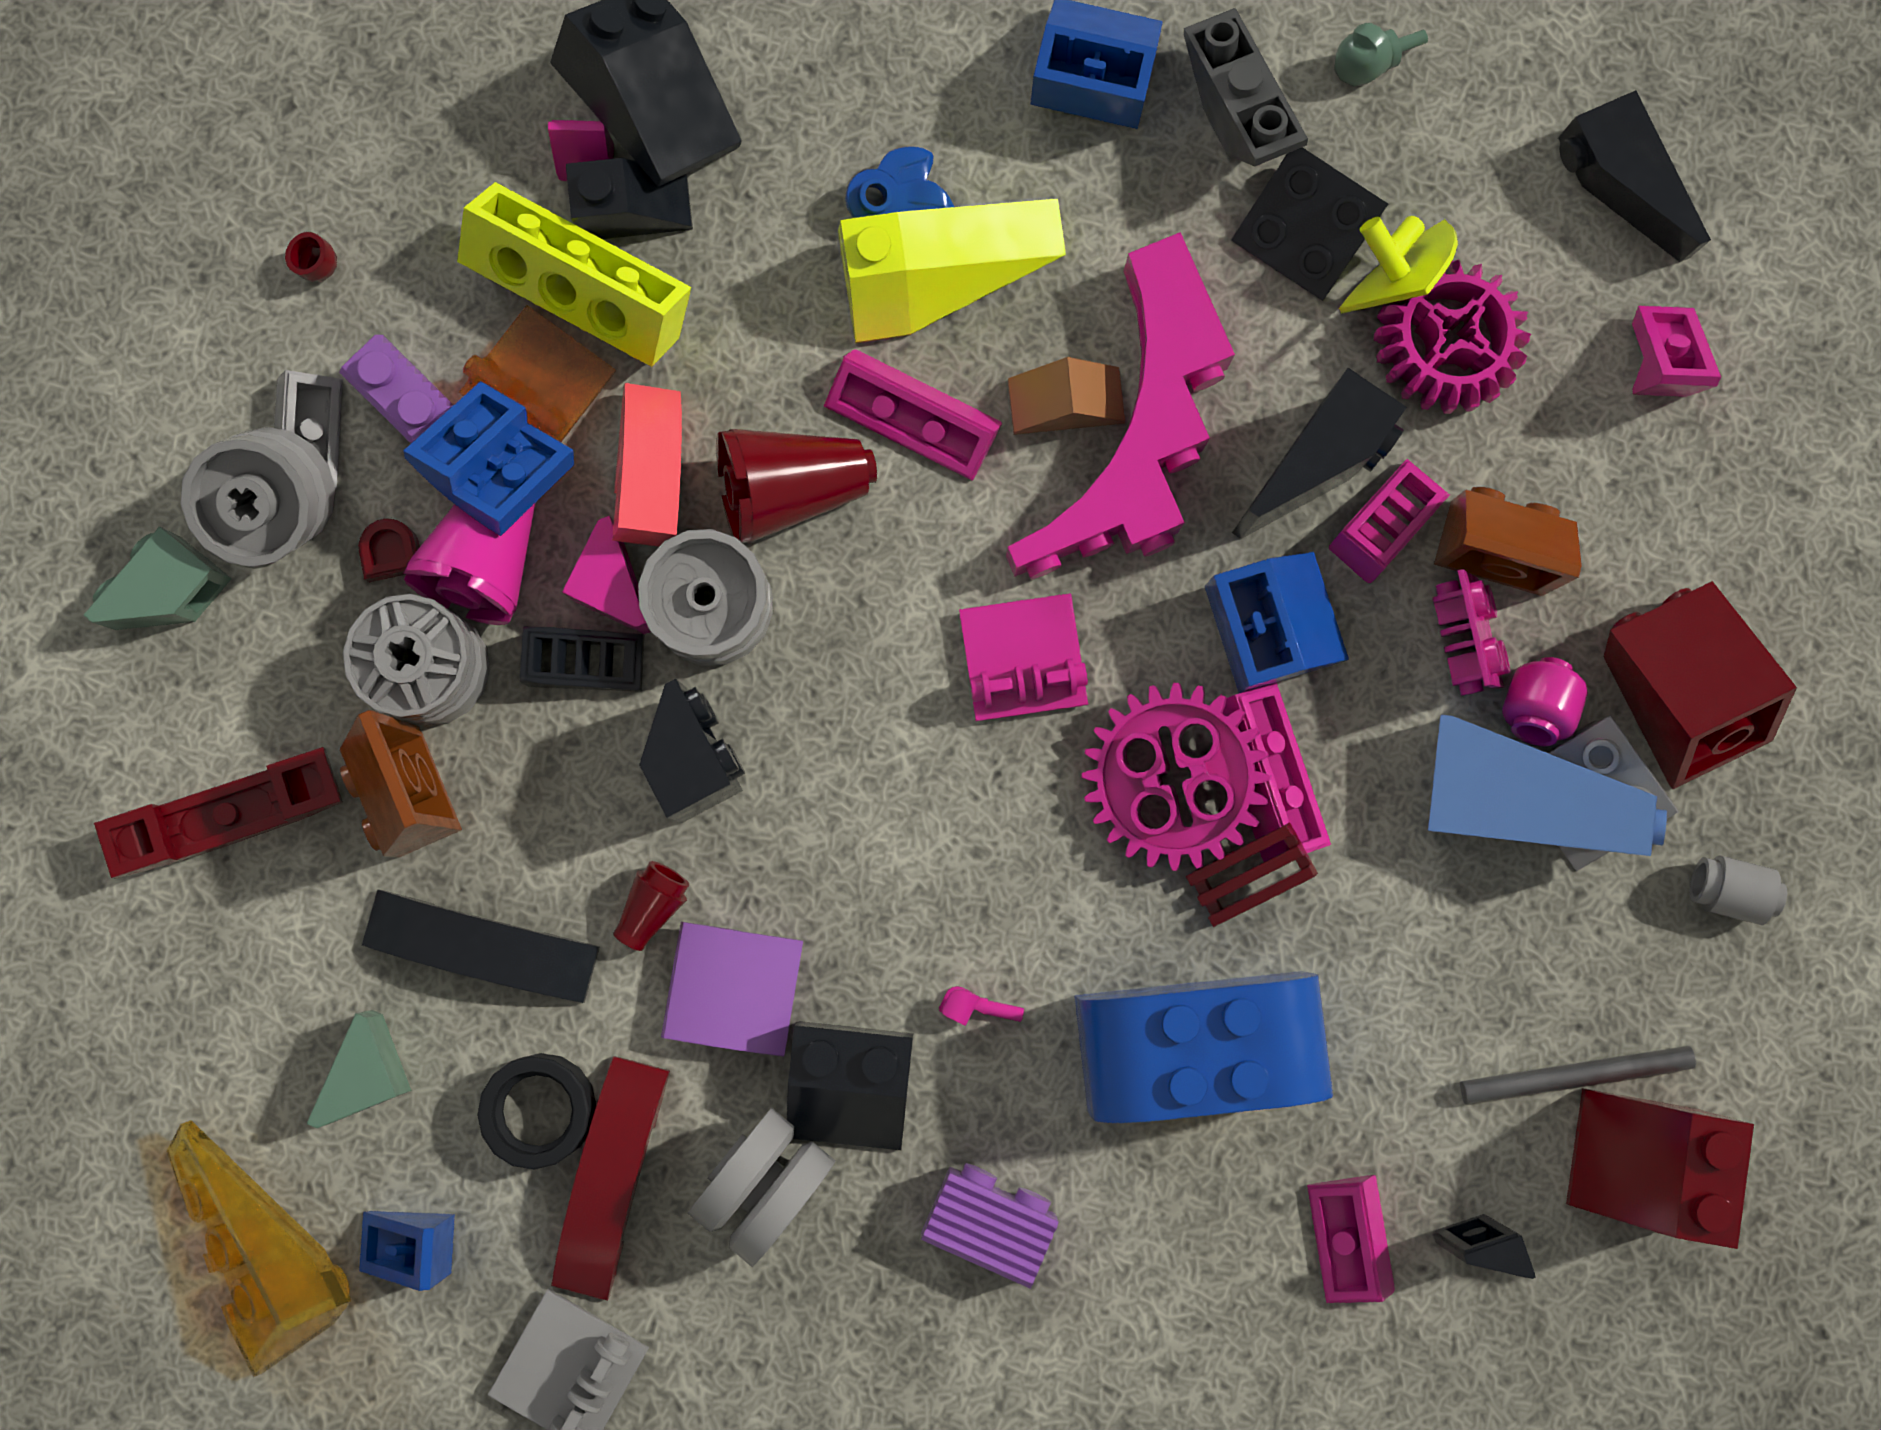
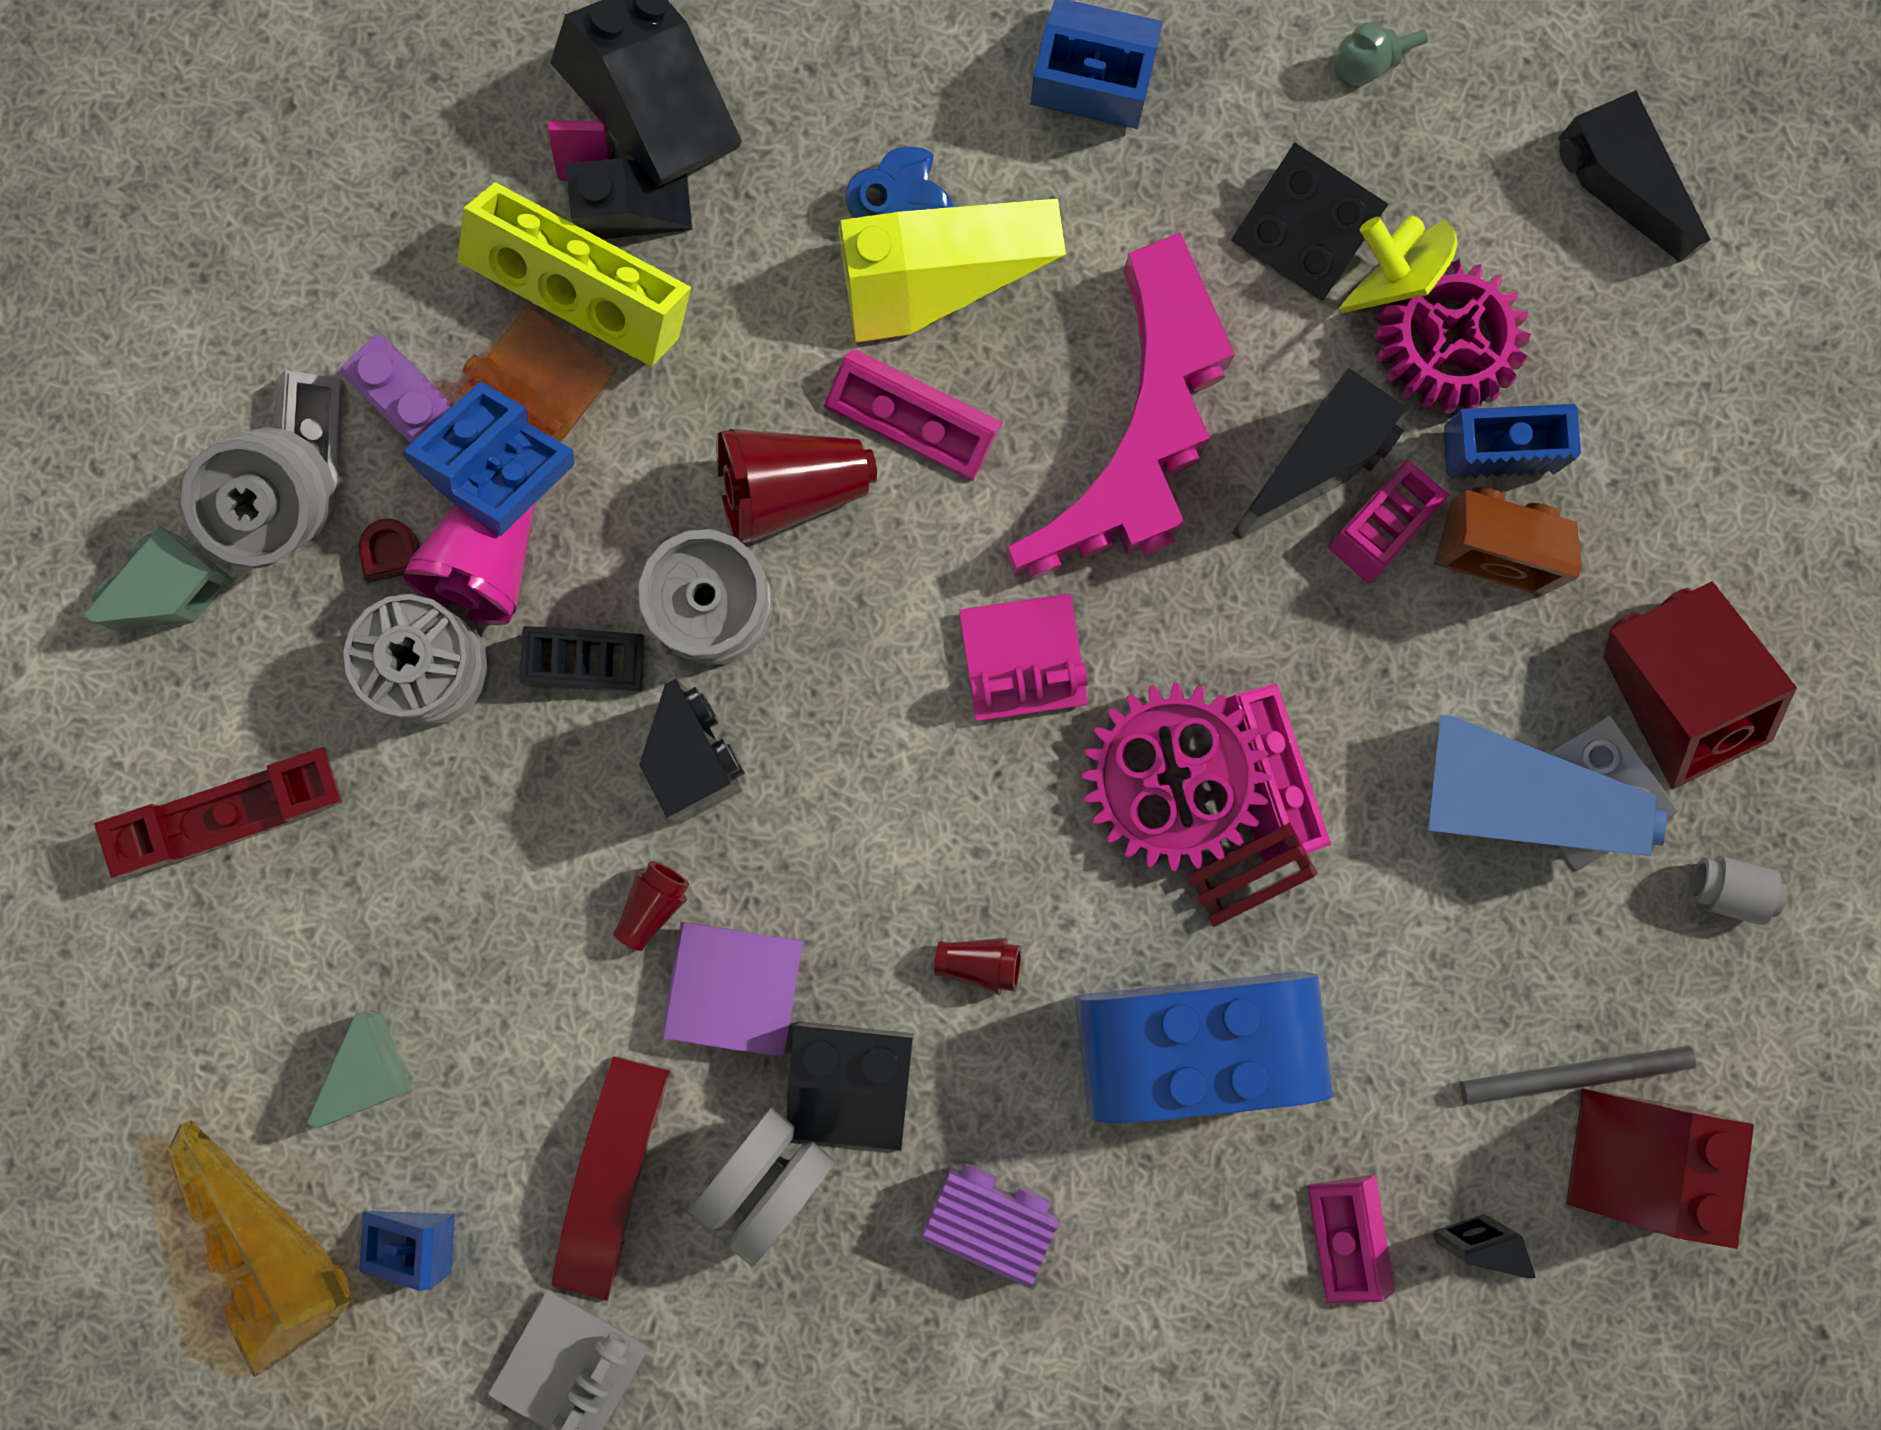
dark red hinge [285,232,337,282] -> none
dark orange slope [340,710,462,857] -> none
black slope [362,889,600,1003] -> none
black tyre [477,1053,596,1170] -> none
dark pink slope [562,516,651,635] -> none
coral slope [612,383,682,547] -> none
dark pink hand [939,986,1024,1026] -> none
medium nougat slope [1008,357,1125,435] -> none
dark grey slope [1184,8,1308,167] -> none
blue slope [1204,552,1349,693] -> none
dark pink hinge [1432,569,1510,696] -> none
dark pink head [1502,657,1588,746] -> none
dark pink slope [1632,306,1721,397] -> none
none -> dark red cone [934,938,1021,996]
none -> blue brick [1444,404,1581,479]

